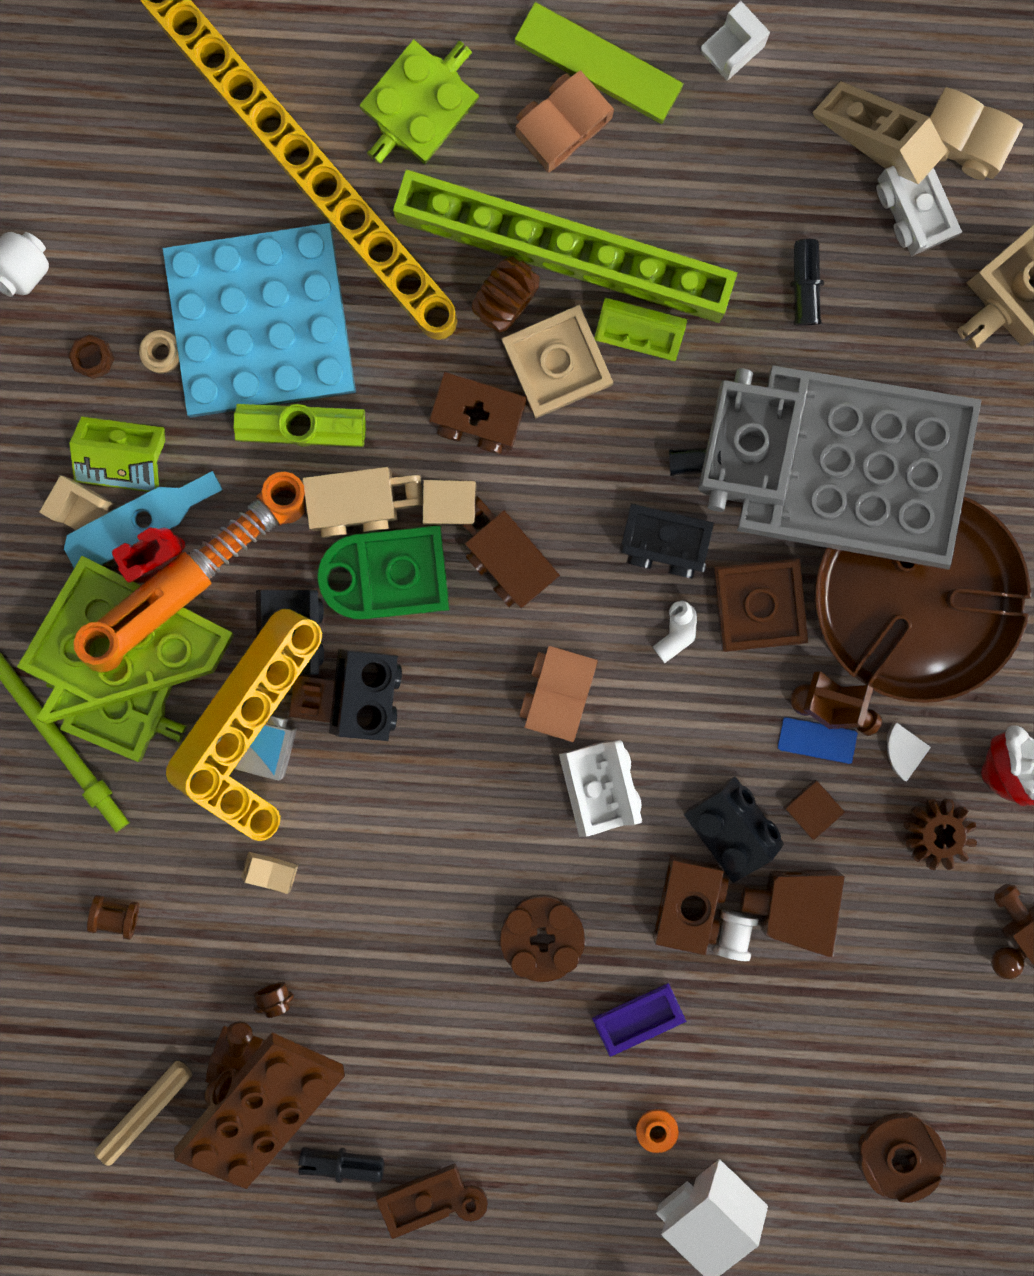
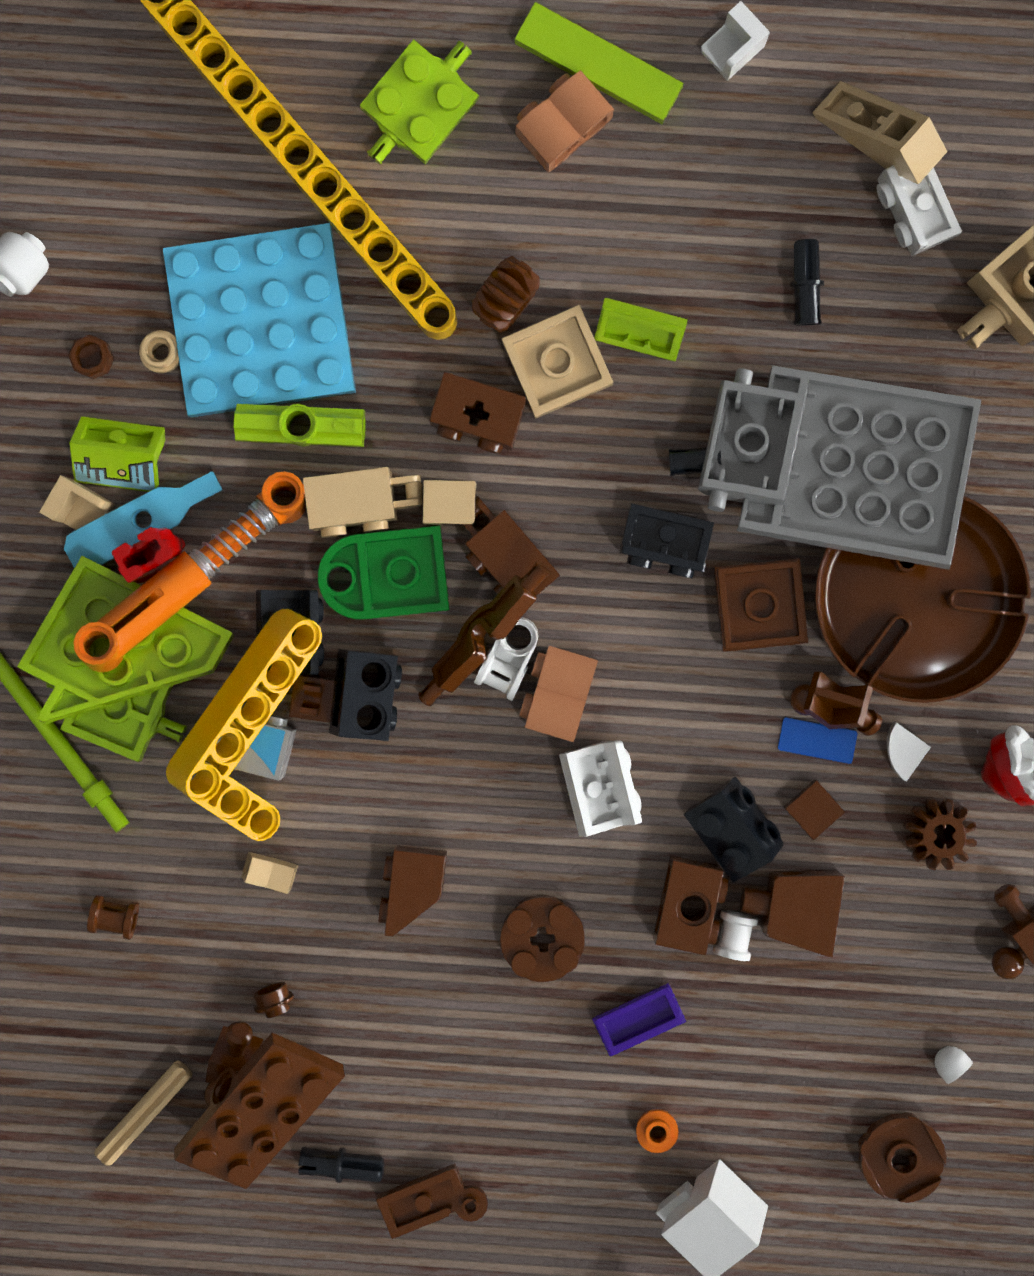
lime brick [393,169,738,323] -> none
white arm [652,601,697,663] -> none
tan brick [930,87,1023,180] -> none
none -> reddish brown slope [378,845,447,937]
none -> reddish brown piece [418,561,551,706]
none -> white piece [474,617,539,701]
none -> white hinge [935,1046,973,1084]

